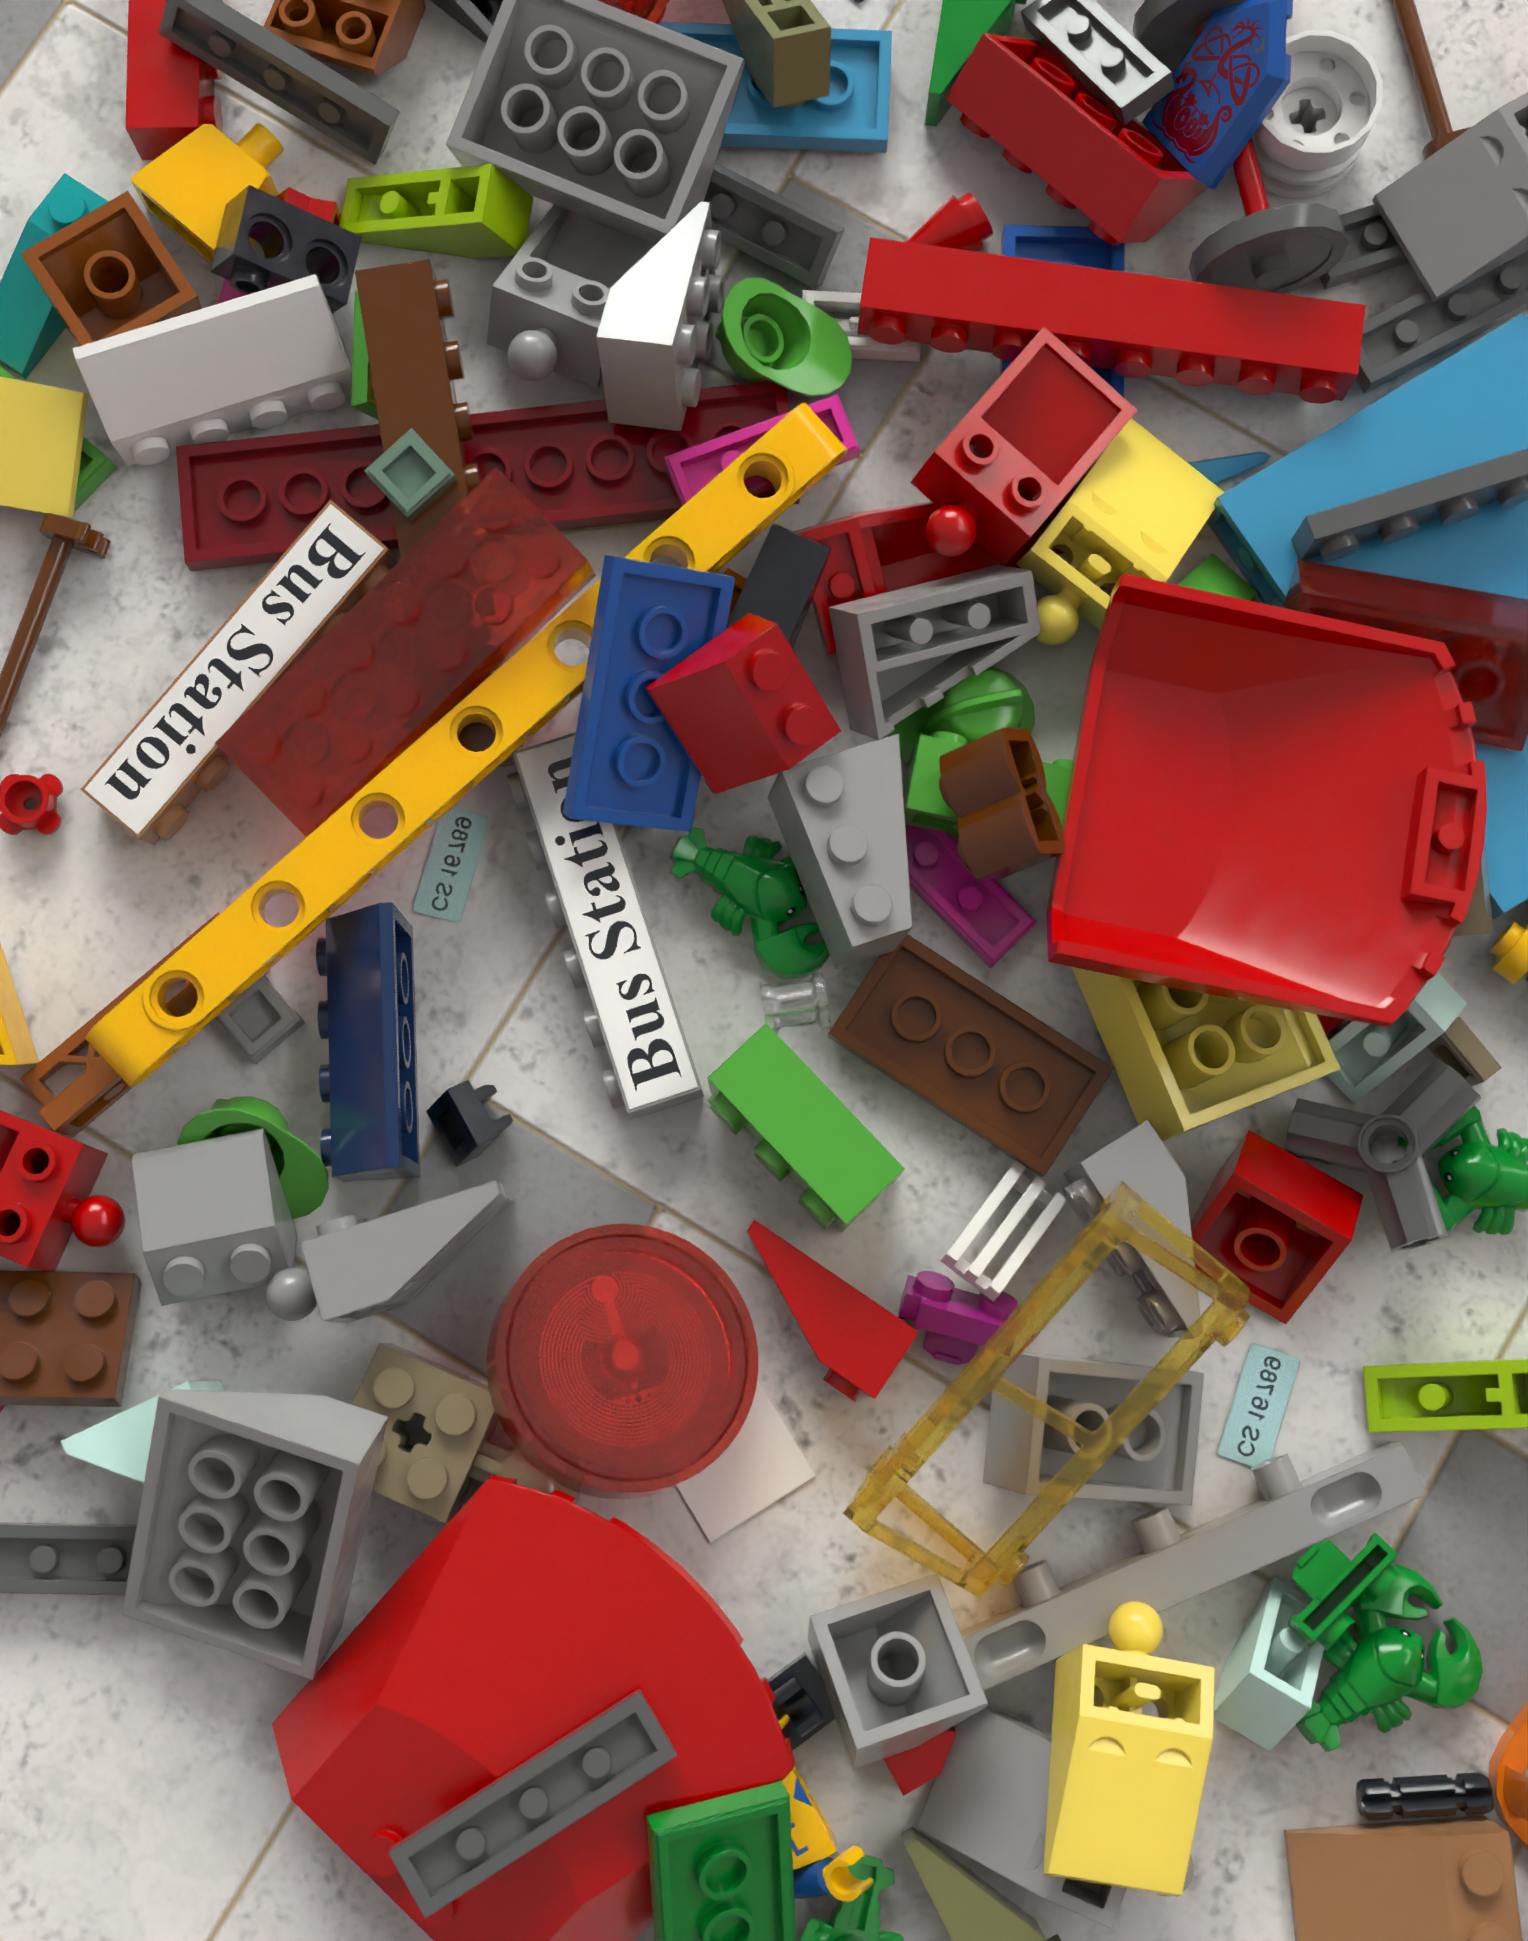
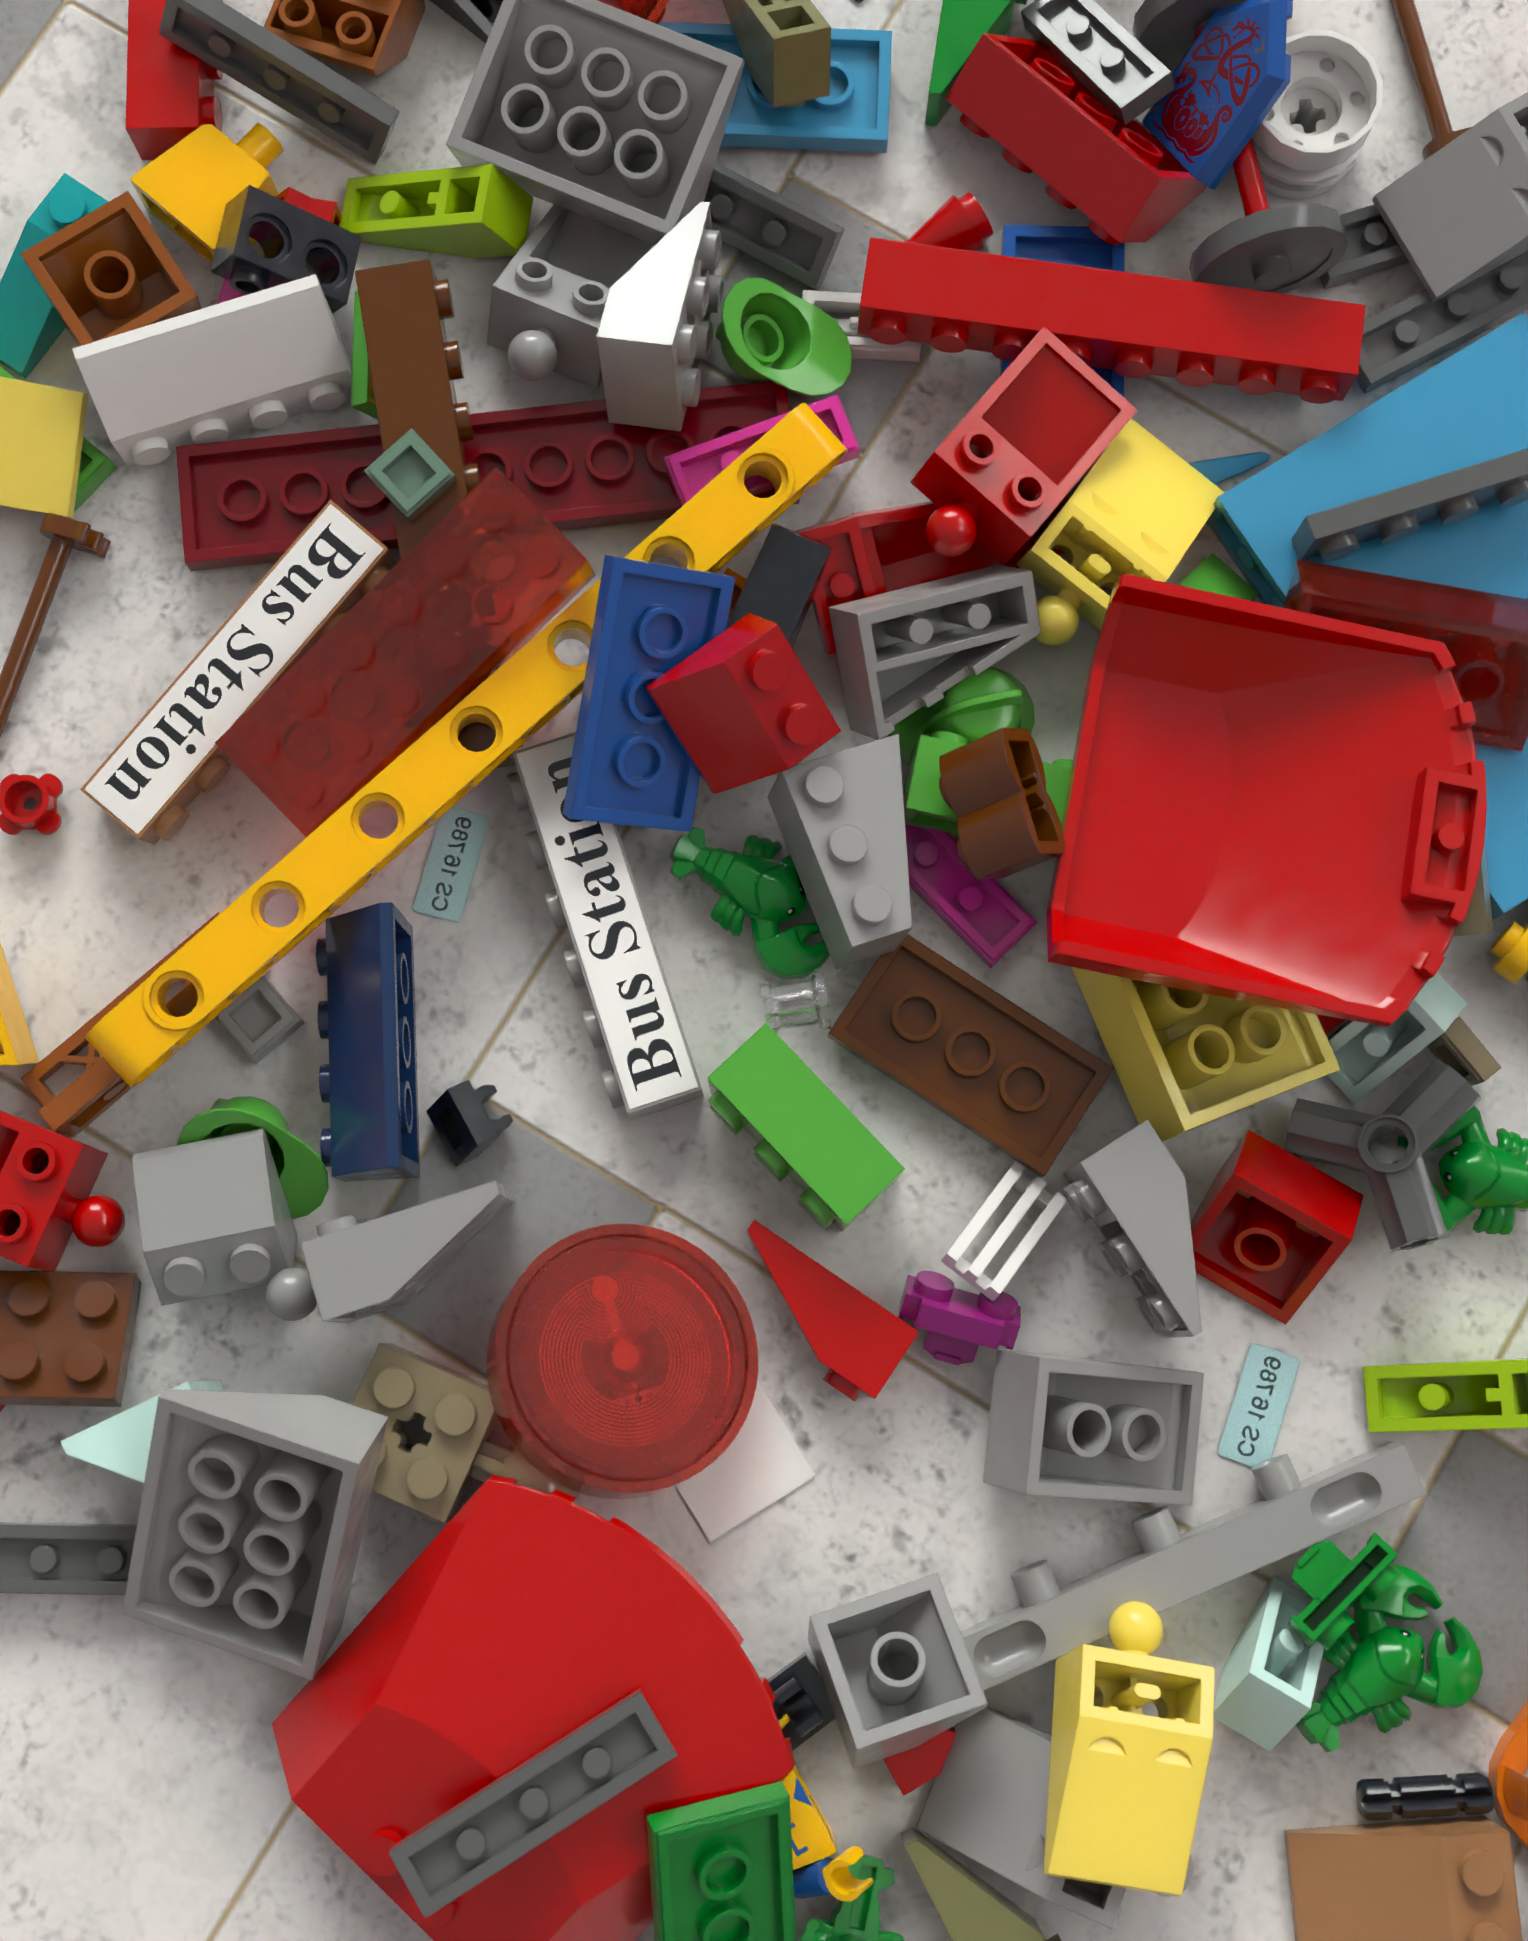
clear yellow windscreen [843,1181,1250,1598] -> none

